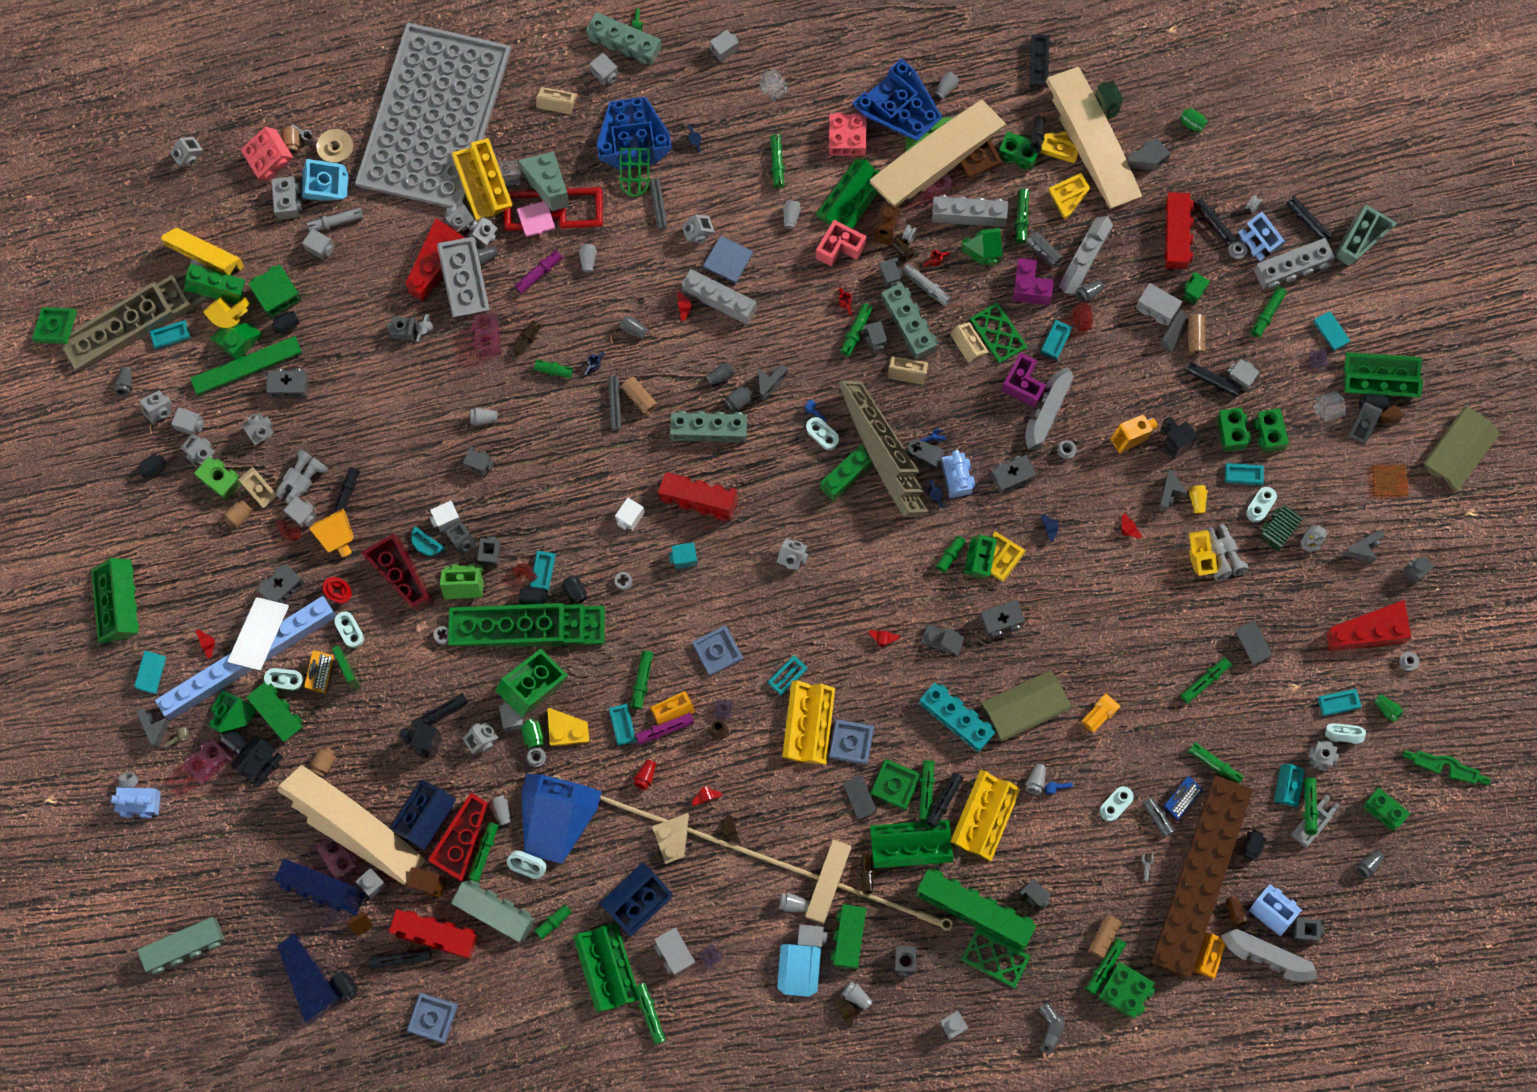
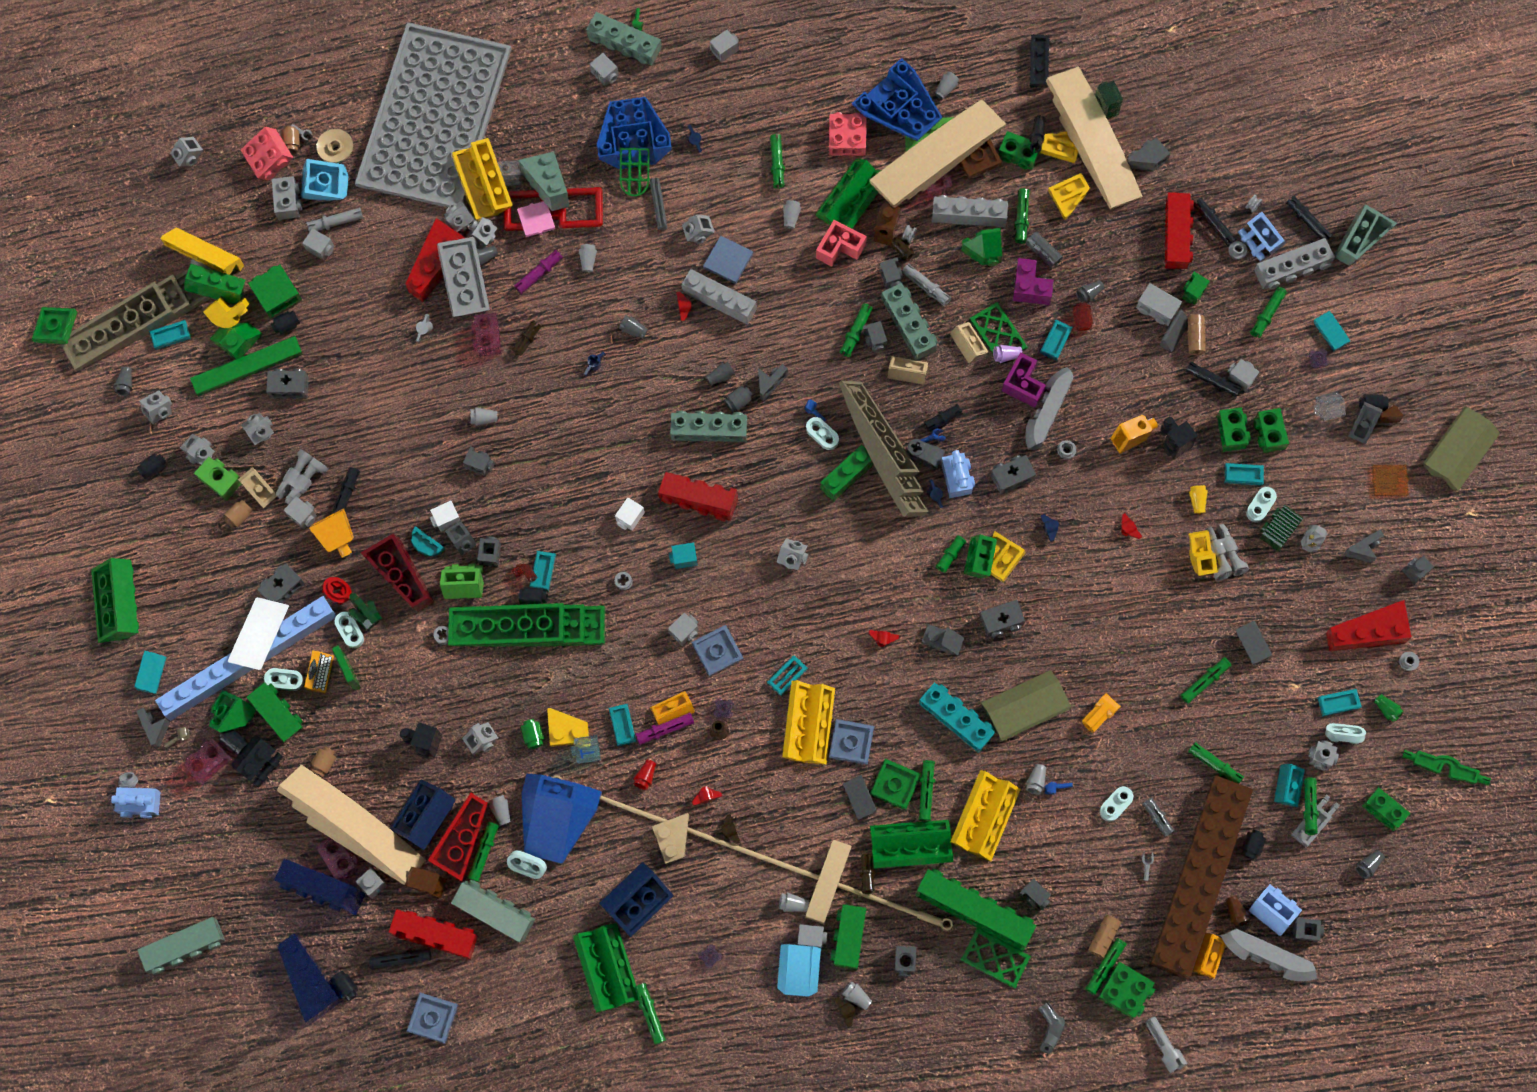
light grey brick [171,407,204,436] -> none
red piece [195,629,216,659] -> none
clear red arm [275,519,301,541] -> none
reddish brown slope [346,912,373,936] -> none
dark grey brick [387,316,417,341] -> none
black pin [411,693,468,730] -> none
green brick [495,648,568,718] -> none
light grey brick [499,701,523,732] -> none
light grey plate [526,747,546,767] -> none
green pin [534,359,574,379] -> none
green pin [534,904,572,940] -> none
tan slope [536,87,576,114] -> none
black brick [562,575,588,605] -> none
dark grey axle [608,376,621,431] -> none
medium nougat axle [622,377,658,415] -> none
green pin [630,651,654,710] -> none
light grey brick [654,927,696,976] -> none
clear brick [759,68,788,102] -> none
red piece [838,288,852,316] -> none
red piece [922,250,950,268] -> none
black pin [925,772,963,828] -> none
light grey brick [940,1011,968,1040] -> none
light grey brick [1059,215,1113,295] -> none
dark grey slope [1158,470,1187,513] -> none
slope [1163,776,1202,820] -> none
green brick [1180,108,1208,133] -> none
green slope [1343,352,1423,398] -> none
none -> dark green rock [348,593,382,631]
none -> clear light blue brick [571,735,601,764]
none -> light grey brick [668,613,699,646]
none -> black pin [924,404,963,432]
none -> lavender cone [993,344,1022,363]
none -> light grey piece [1145,1017,1188,1074]

